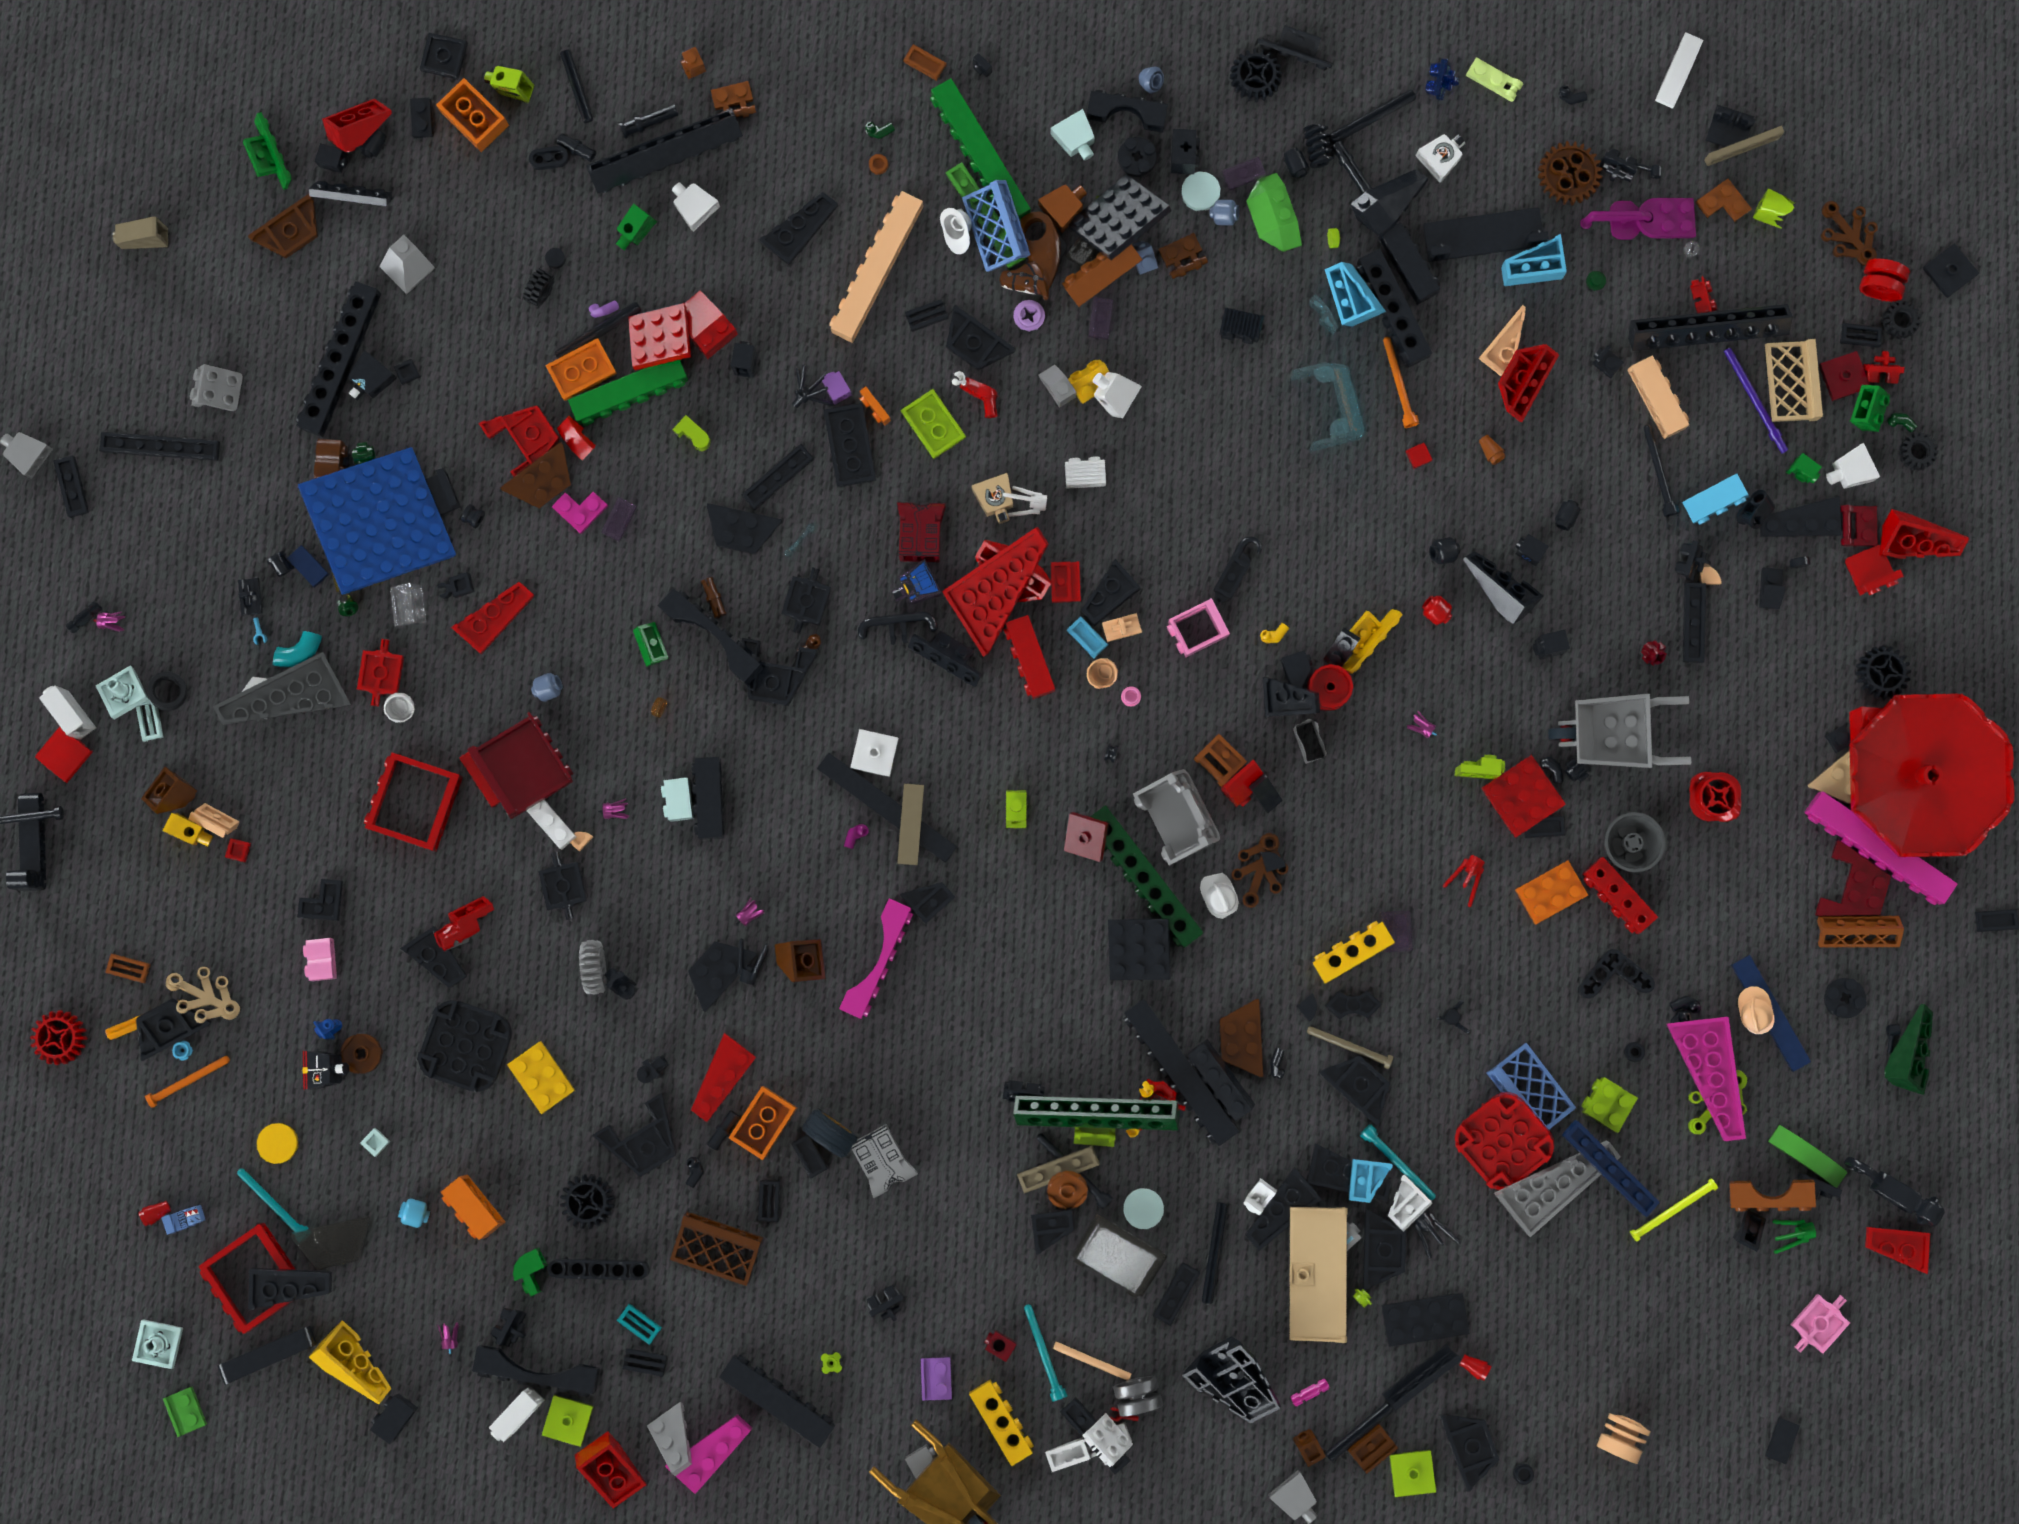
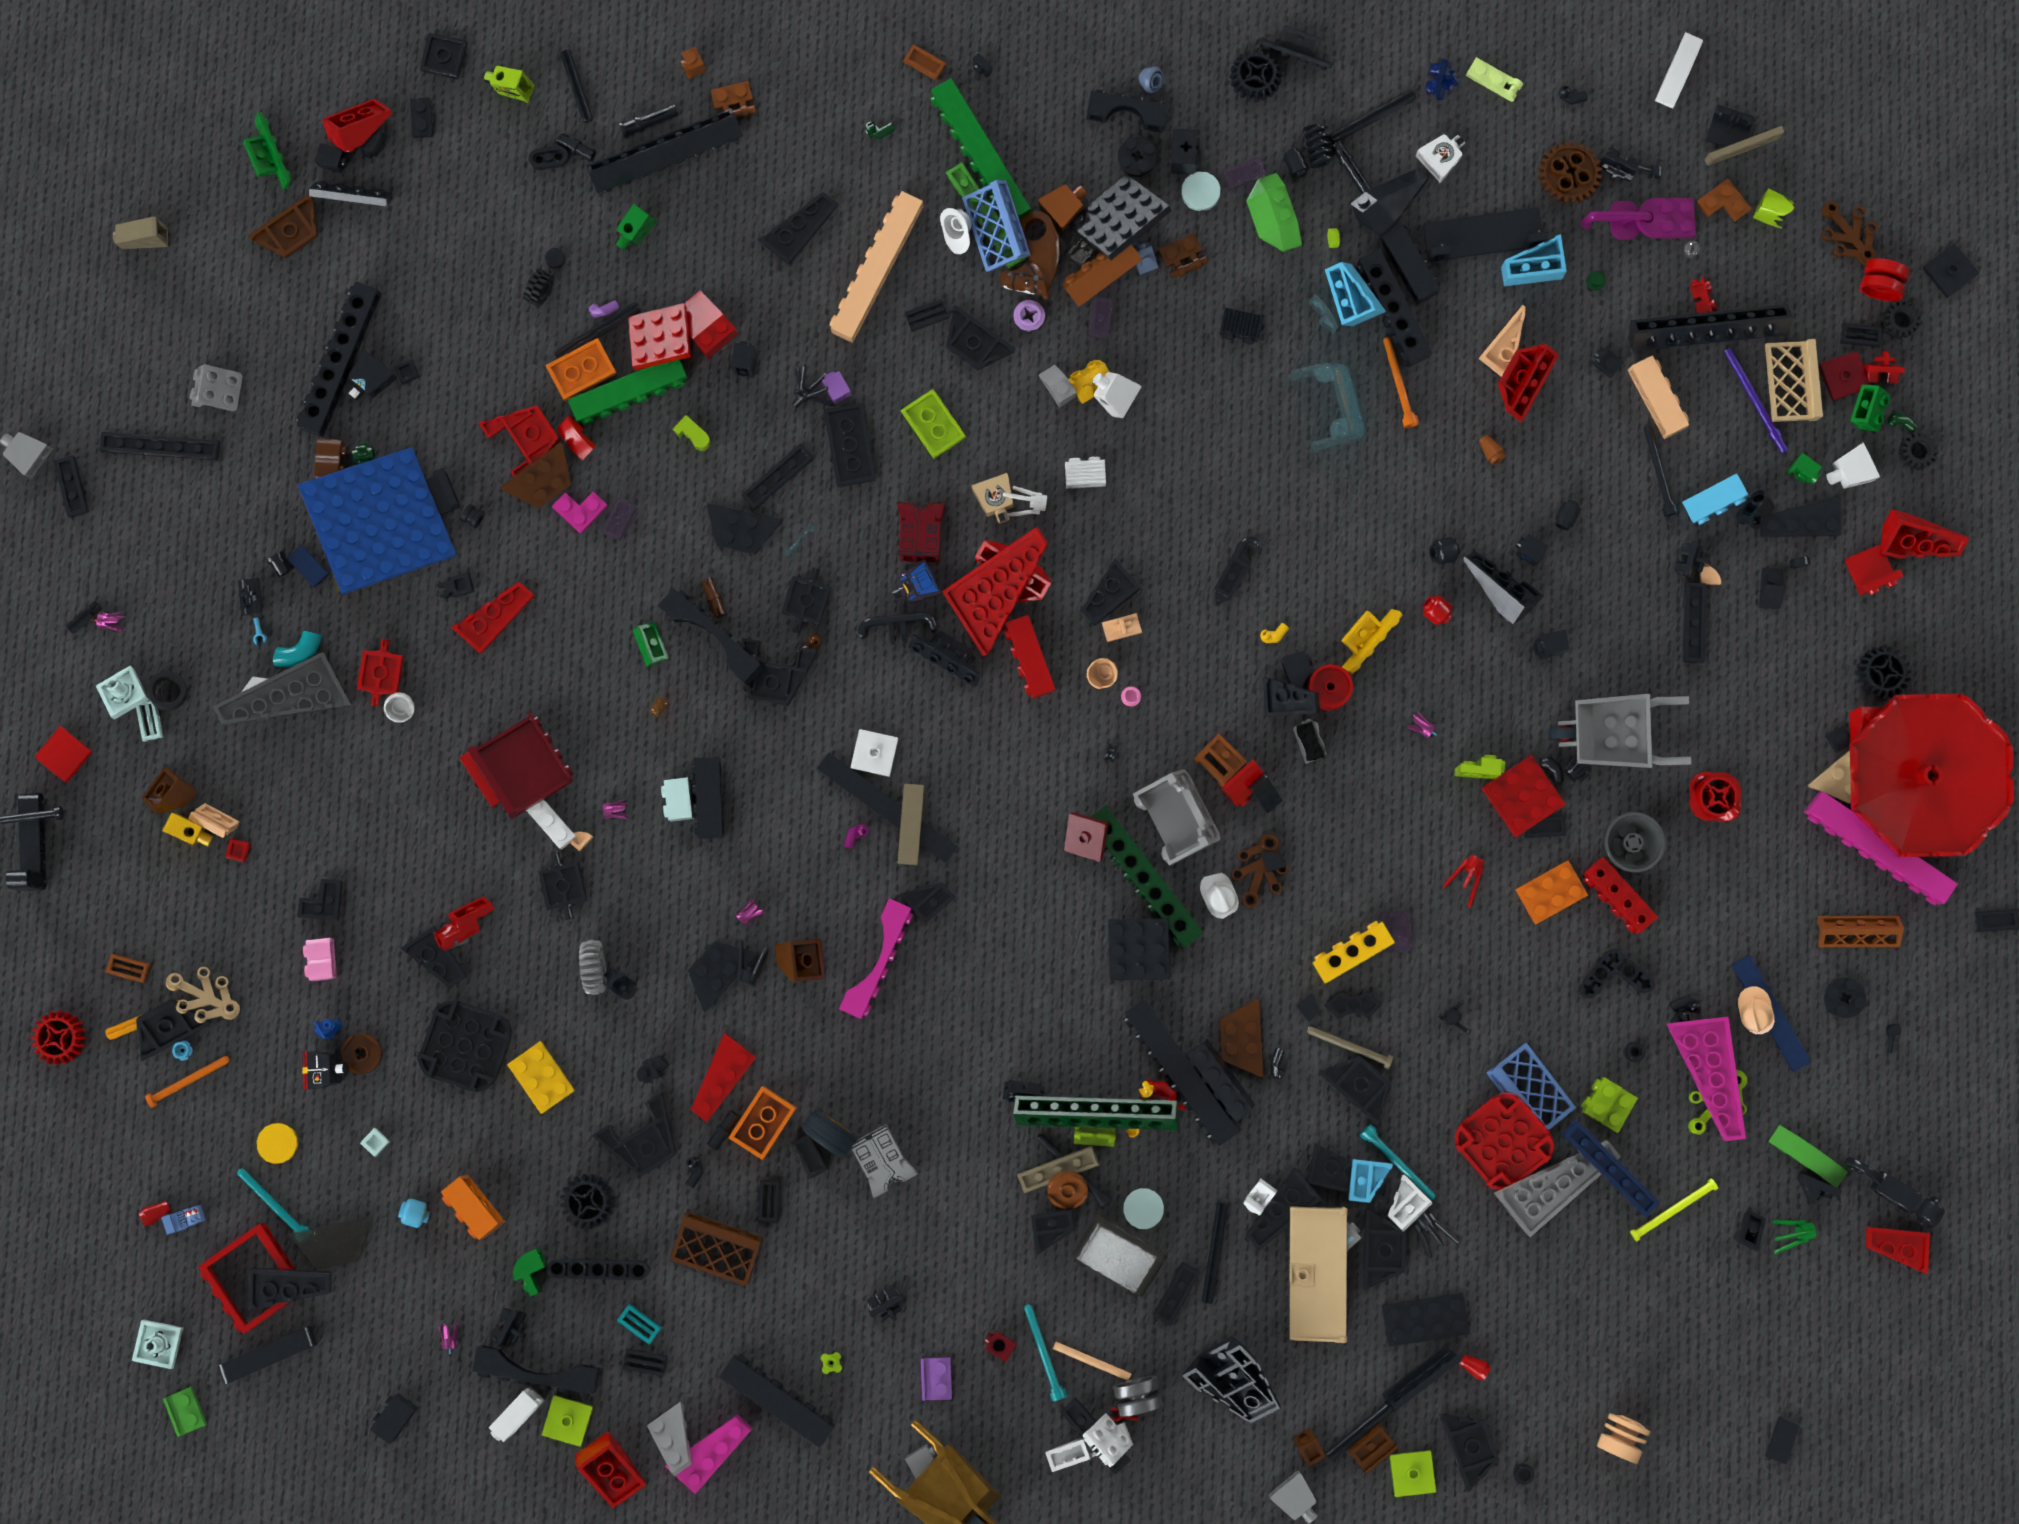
white brick [39,686,96,740] -> none
yellow wedge [309,1320,391,1404] -> none
dark green plate [337,595,359,617] -> none
red window [364,752,463,852] -> none
light grey slope [380,234,435,295] -> none
clear bracket [390,583,426,627] -> none
orange brick [436,78,509,152] -> none
sand blue head [531,673,563,702] -> none
white torso [672,182,720,232] -> none
orange plate [860,387,891,426] -> none
dark orange tile [869,154,888,175] -> none
red arm [952,371,998,418] -> none
yellow brick [969,1379,1034,1466] -> none
lime torso [1006,790,1026,828] -> none
light aqua torso [1051,109,1095,161] -> none
red plate [1051,561,1081,603] -> none
medium azure tile [1066,616,1108,659] -> none
bright pink window [1167,598,1230,657] -> none
sand blue head [1210,200,1240,226] -> none
dark pink axle [1291,1379,1330,1406] -> none
black plate [1324,628,1361,667] -> none
lime plate [1353,1289,1372,1308] -> none
red tile [1406,442,1432,469] -> none
dark red gear [1641,640,1667,666] -> none
dark orange arch [1730,1180,1816,1212] -> none
bright pink plate [1790,1294,1850,1353] -> none
dark red wing [1815,840,1891,916] -> none
dark red plate [1840,505,1878,546] -> none
dark green wedge [1884,1004,1933,1095] -> none

